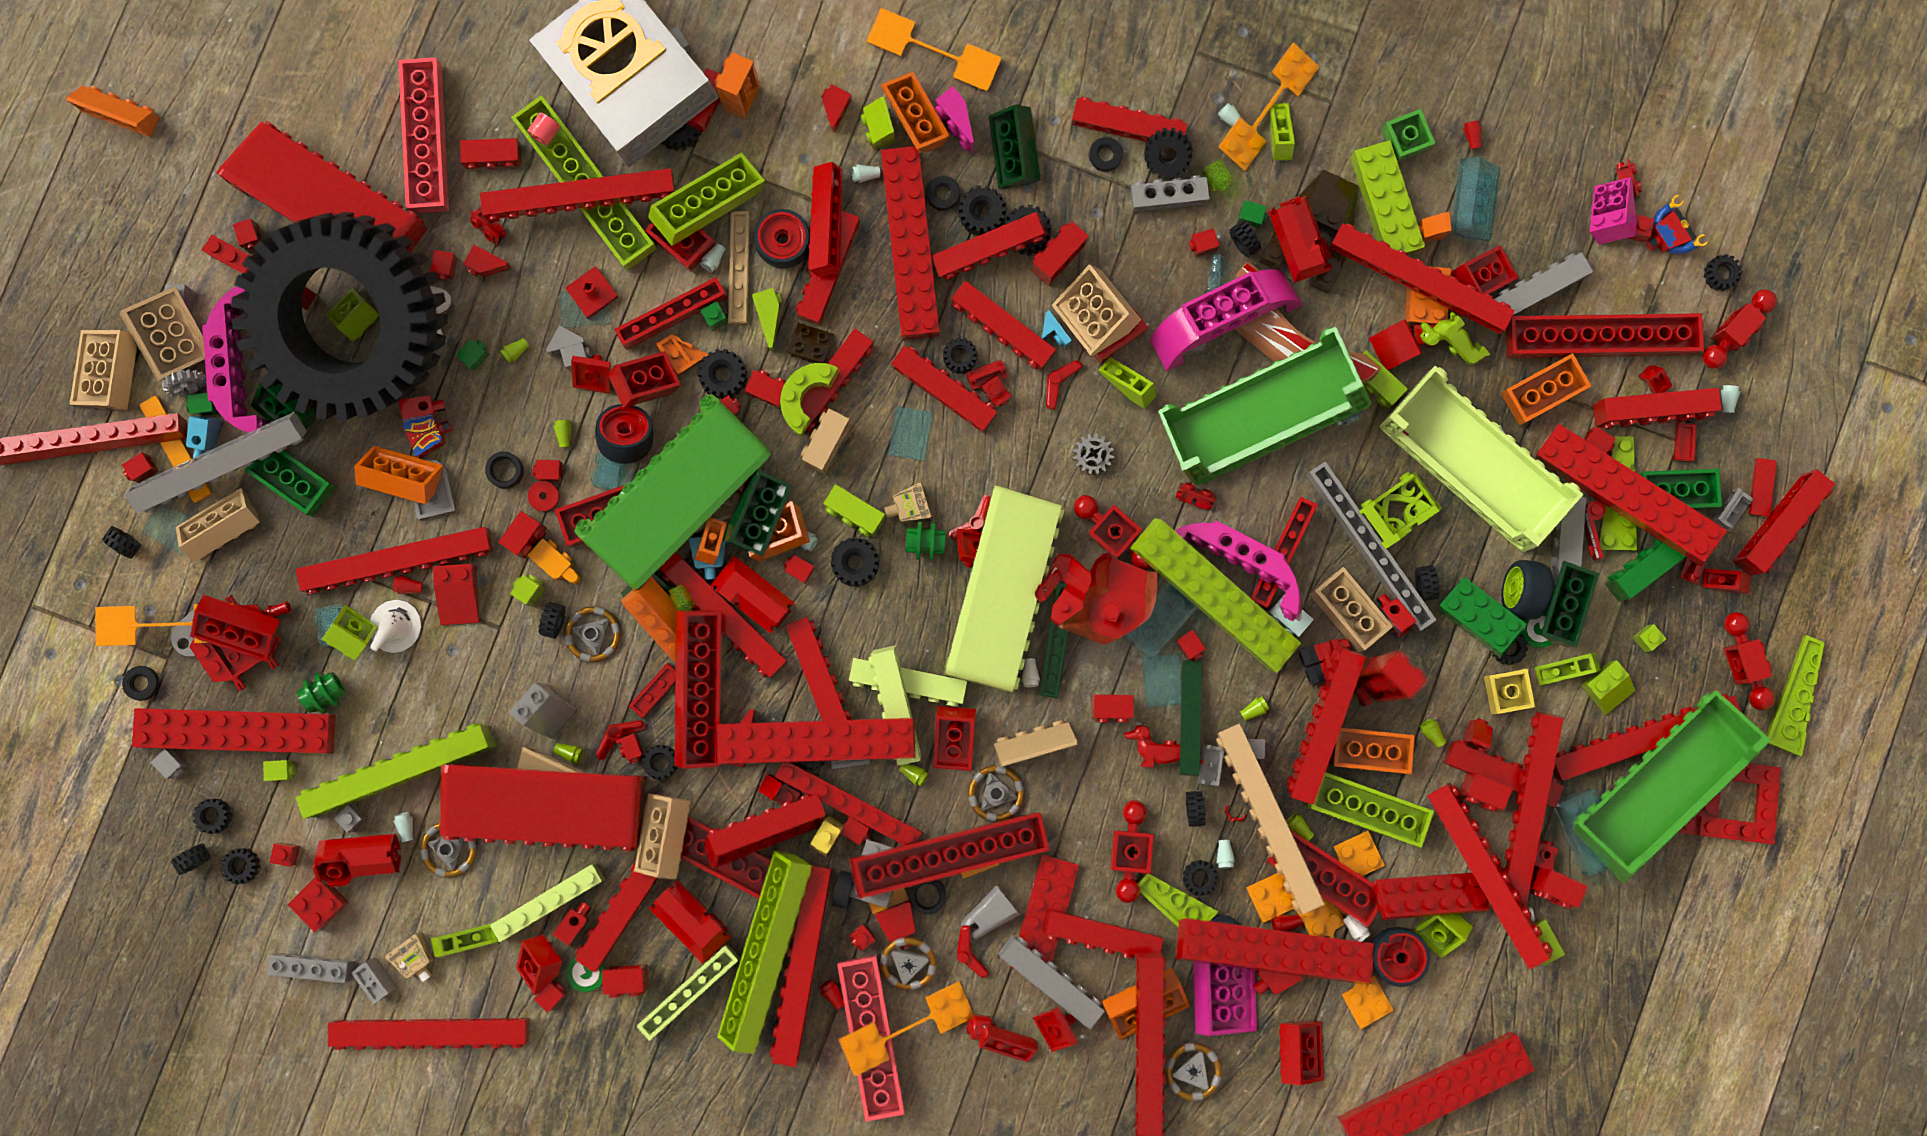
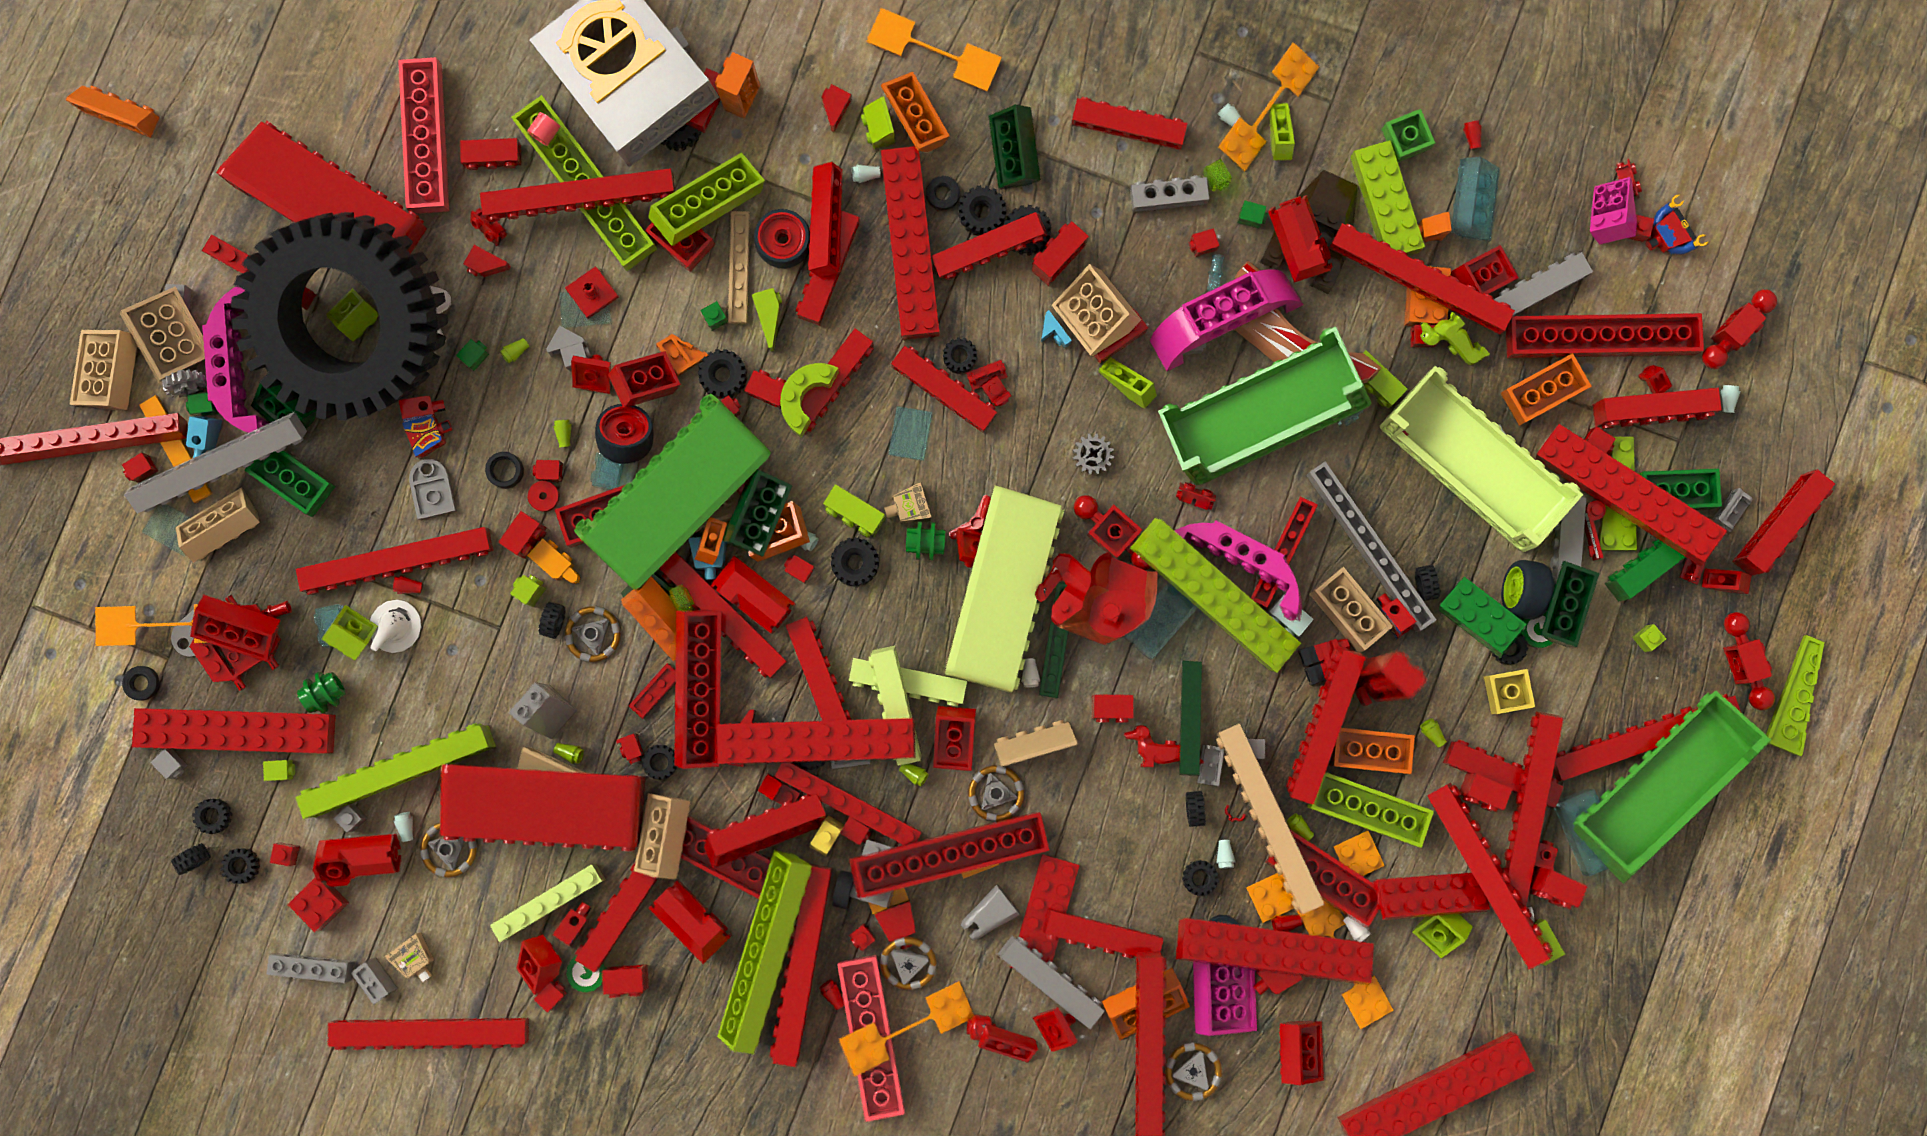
black tyre [102,526,141,559] -> none
red brick [232,218,262,251] -> none
orange slope [354,446,443,504] -> none
red brick [430,250,457,281] -> none
lime slope [431,923,498,957] -> none
red slope [433,564,480,626] -> none
red piece [596,720,646,760] -> none
red brick [614,277,727,350] -> none
yellowish green brick [637,944,740,1041] -> none
light aqua cone [700,243,725,273] -> none
dark brown hinge [787,323,835,363] -> none
tan brick [801,409,851,475] -> none
black tyre [910,879,946,914] -> none
dark pink slope [935,86,974,154] -> none
red brick [951,281,1056,371] -> none
red piece [957,925,989,978] -> none
red piece [1046,360,1083,410] -> none
black tyre [1089,137,1123,172] -> none
red brick [1110,800,1154,903] -> none
lime wing [1138,873,1218,927] -> none
clear light blue window [1142,654,1181,707] -> none
black tyre [1144,127,1193,179] -> none
red brick [1175,630,1206,661] -> none
black tyre [1229,221,1262,258] -> none
lime cone [1240,696,1270,721] -> none
lime fence [1358,471,1442,549] -> none
red slope [1369,319,1422,371] -> none
red wheel [1372,927,1430,987] -> none
red slope [1462,718,1493,749] -> none
lime slope [1534,652,1601,686] -> none
lime slope [1581,660,1635,715] -> none
red tile [1674,422,1697,462] -> none
red piece [1678,764,1781,844] -> none
black tyre [1703,254,1743,291] -> none
red tile [1749,458,1777,517] -> none

